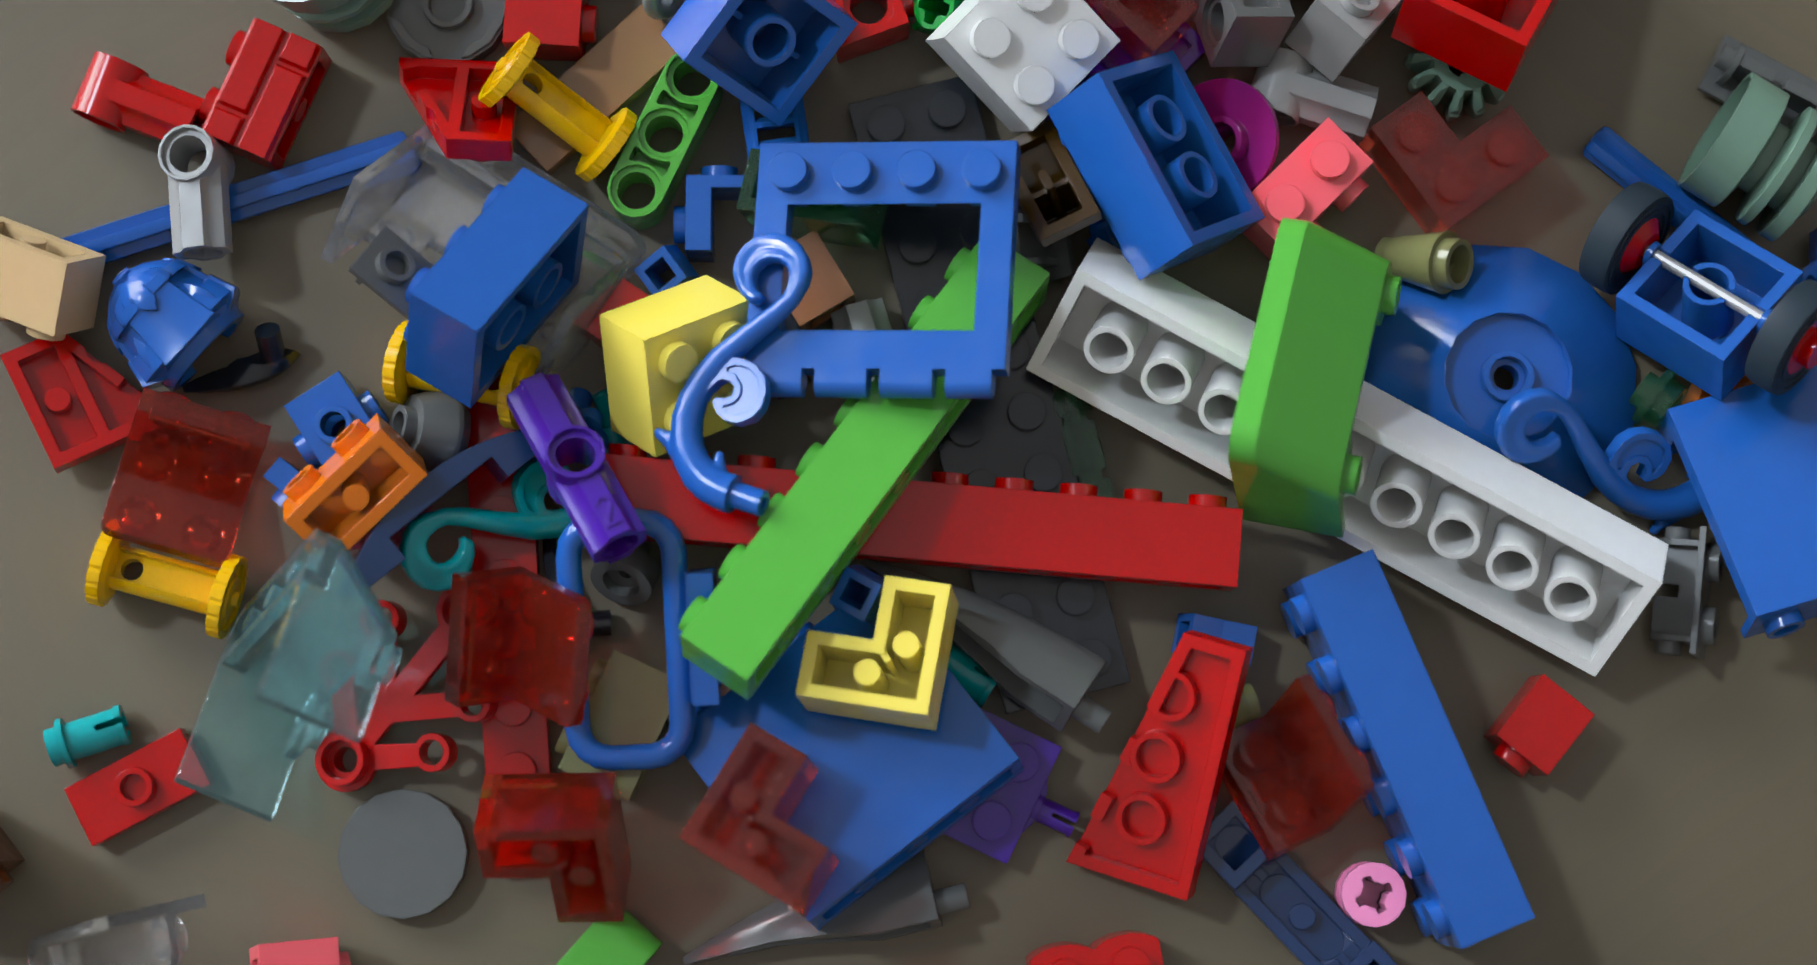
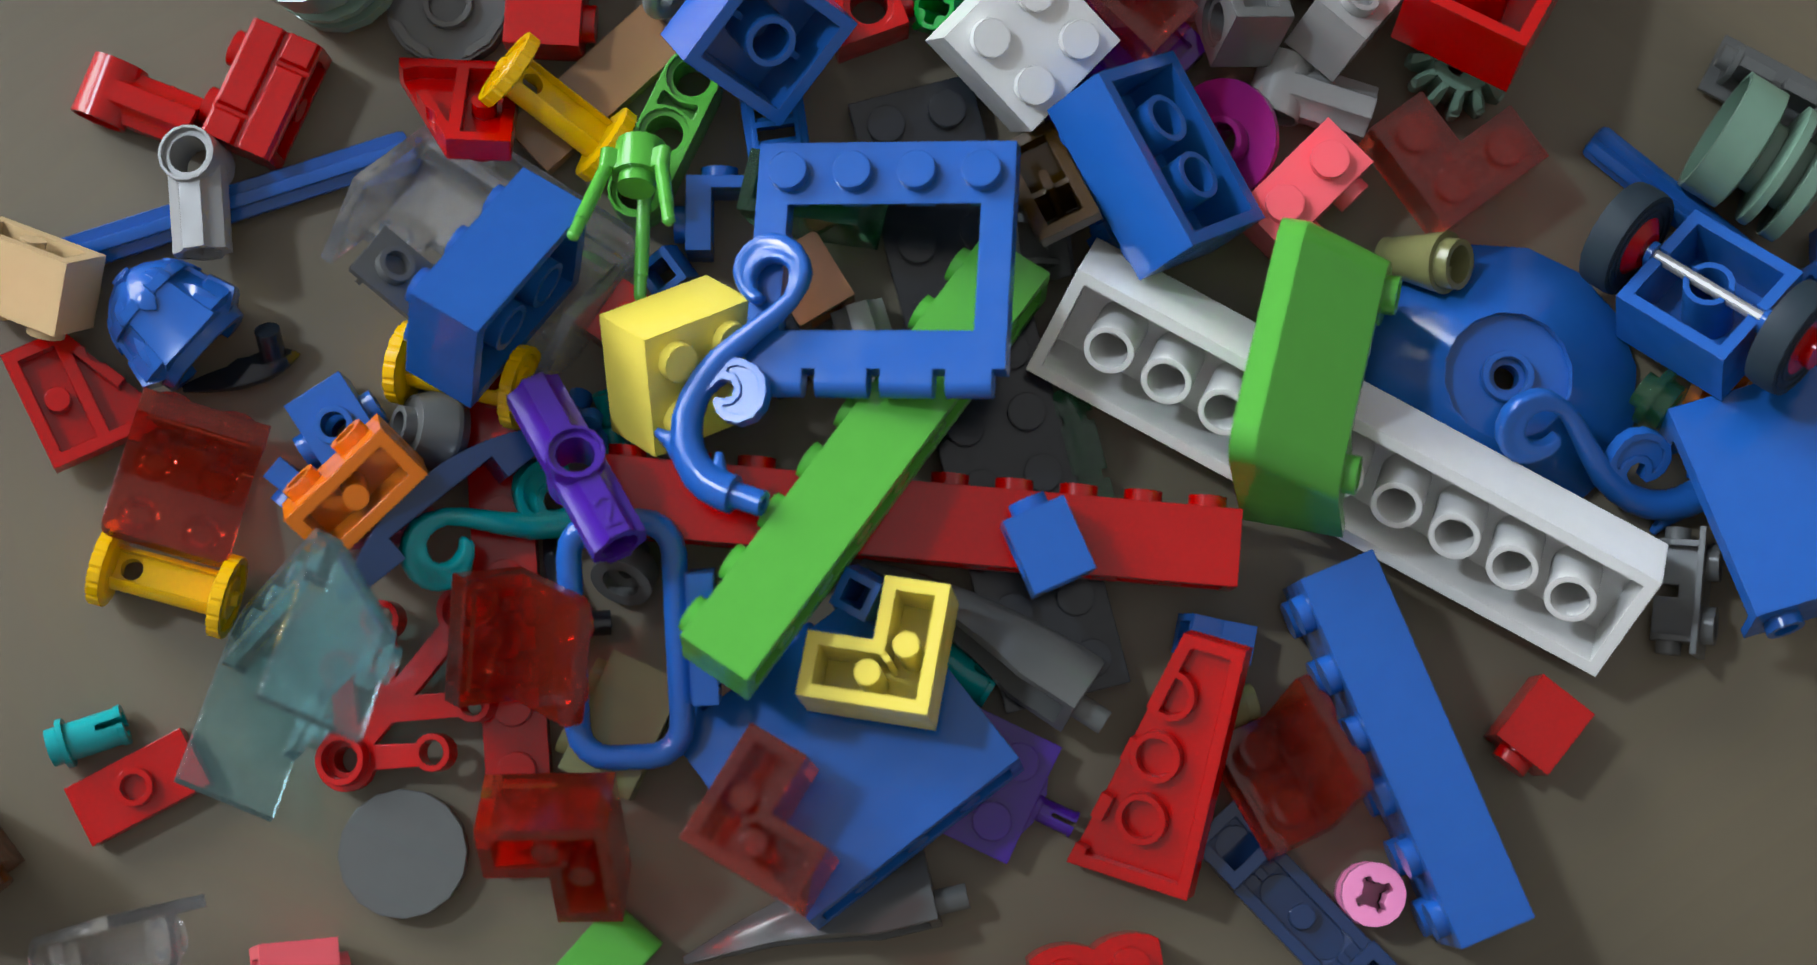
none -> bright green plant [567,131,675,301]
none -> blue brick [1000,491,1096,599]

